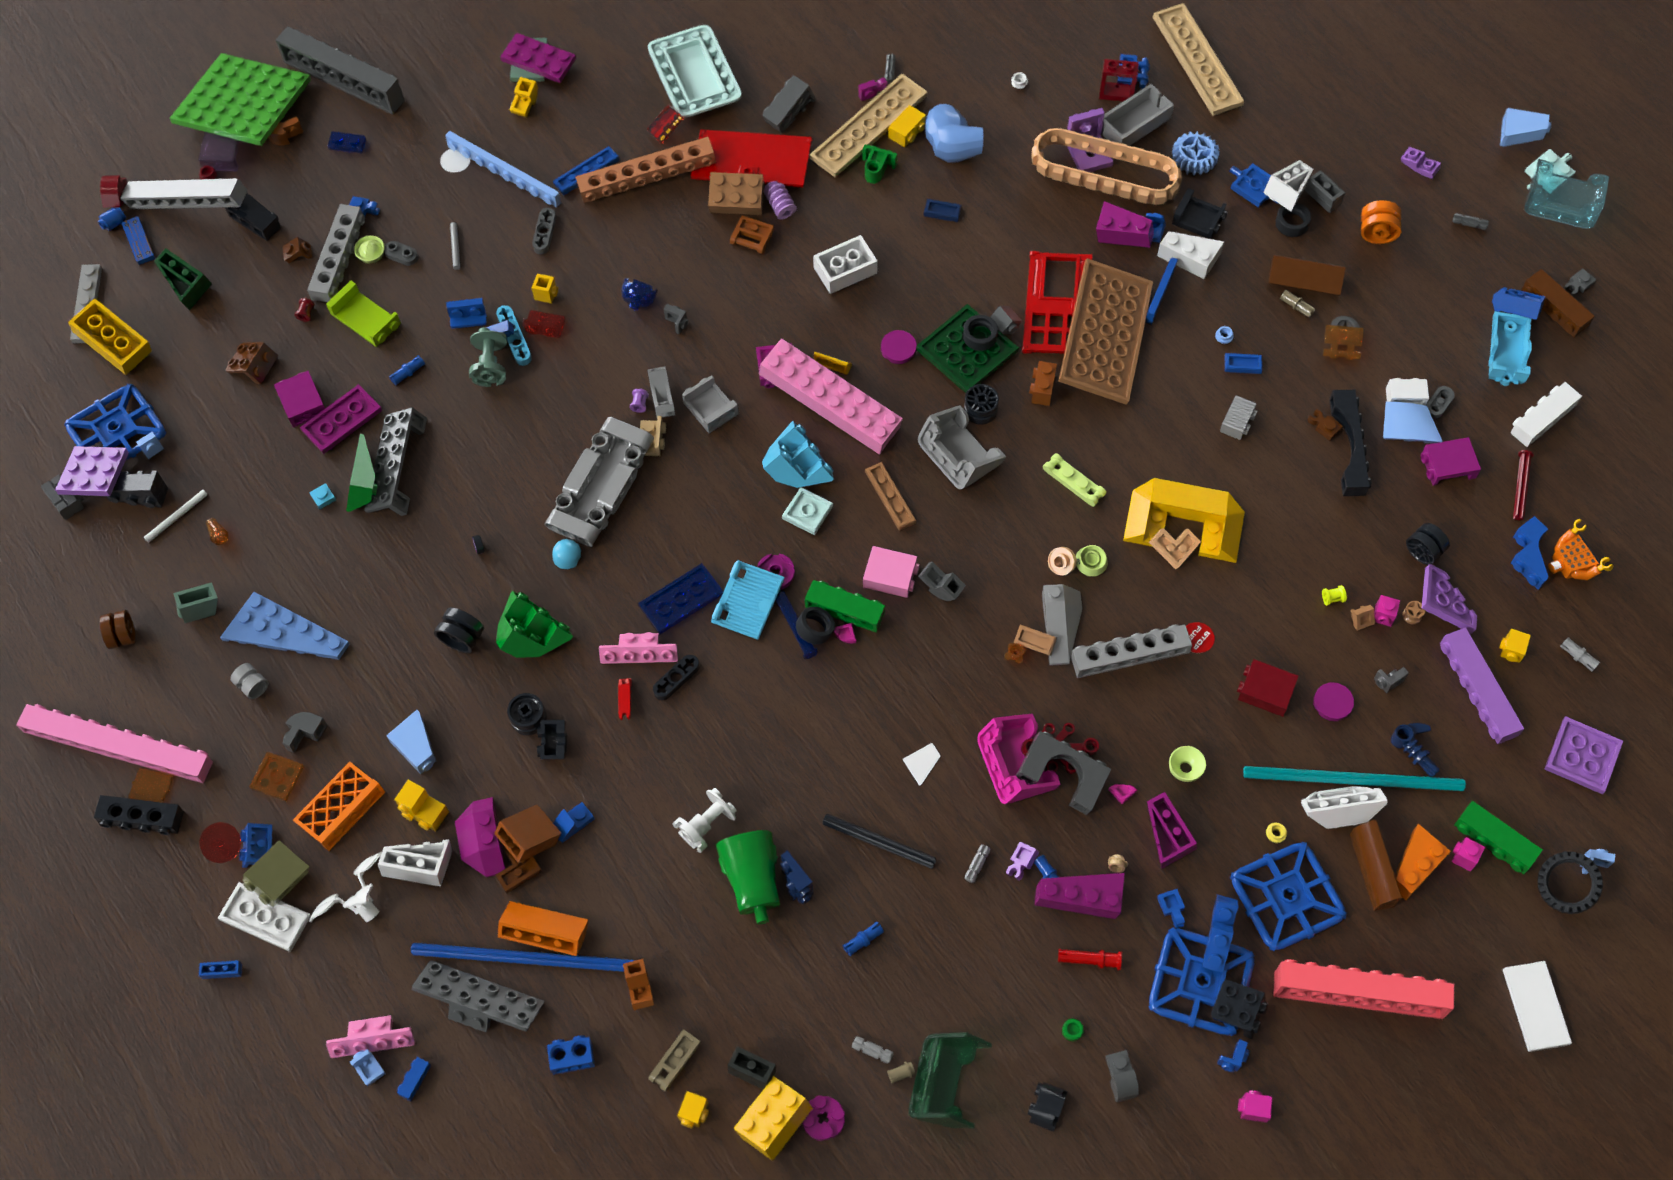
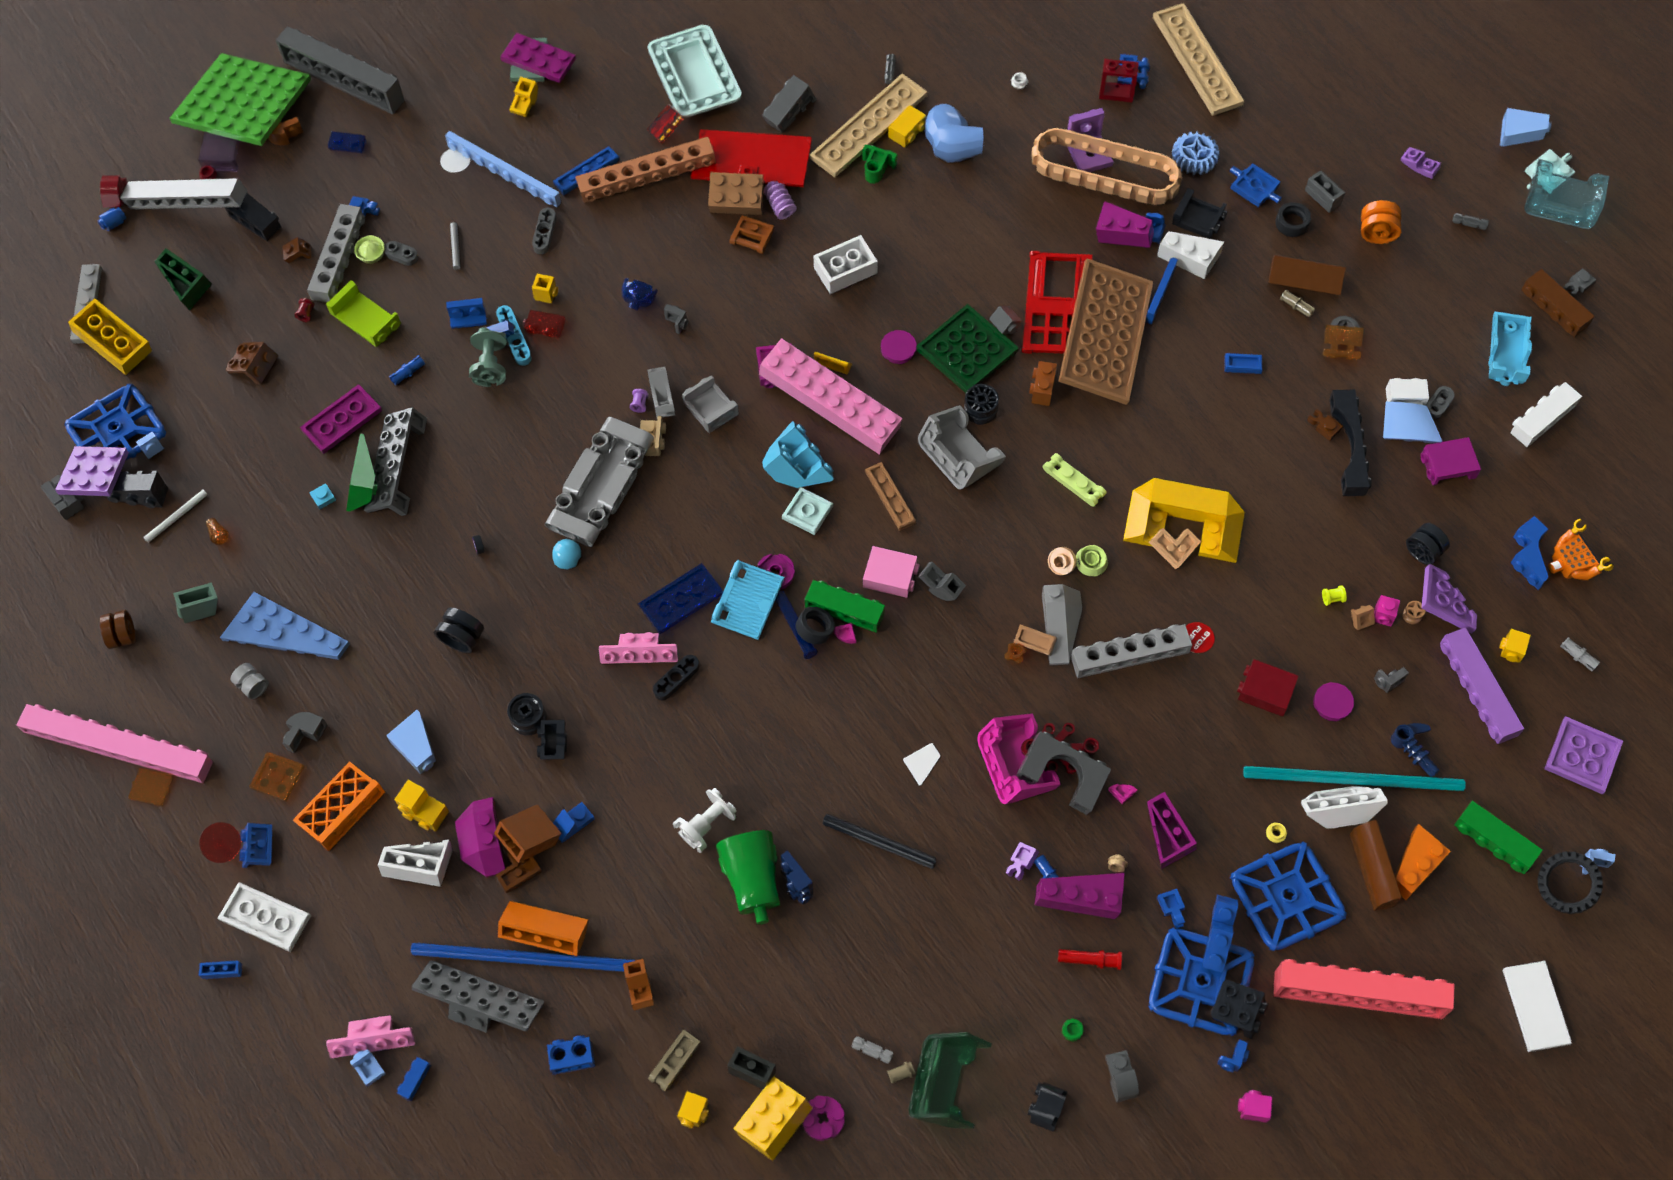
black brick [93,795,184,835] -> none
blue tile [121,216,155,265] -> none
olive brick [243,841,309,908] -> none
magenta panel [274,371,325,428] -> none
white plant [309,852,382,923] -> none
green brick [496,591,573,658] -> none
red piece [618,678,632,720] -> none
blue pin [843,922,884,956] -> none
magenta plate [859,78,888,101] -> none
dark blue tile [924,199,961,222] -> none
black tyre [963,315,998,351] -> none
light grey axle [965,844,990,883] -> none
light grey piece [1101,84,1174,146] -> none
yellowish green piece [1169,746,1206,782] -> none
light blue plate [1215,326,1234,344] -> none
light grey brick [1220,395,1257,440] -> none
white wedge [1264,160,1313,211] -> none
dark pink brick [1451,837,1485,871] -> none
blue piece [1492,287,1545,320] -> none
dark red axle [1513,450,1534,521] -> none

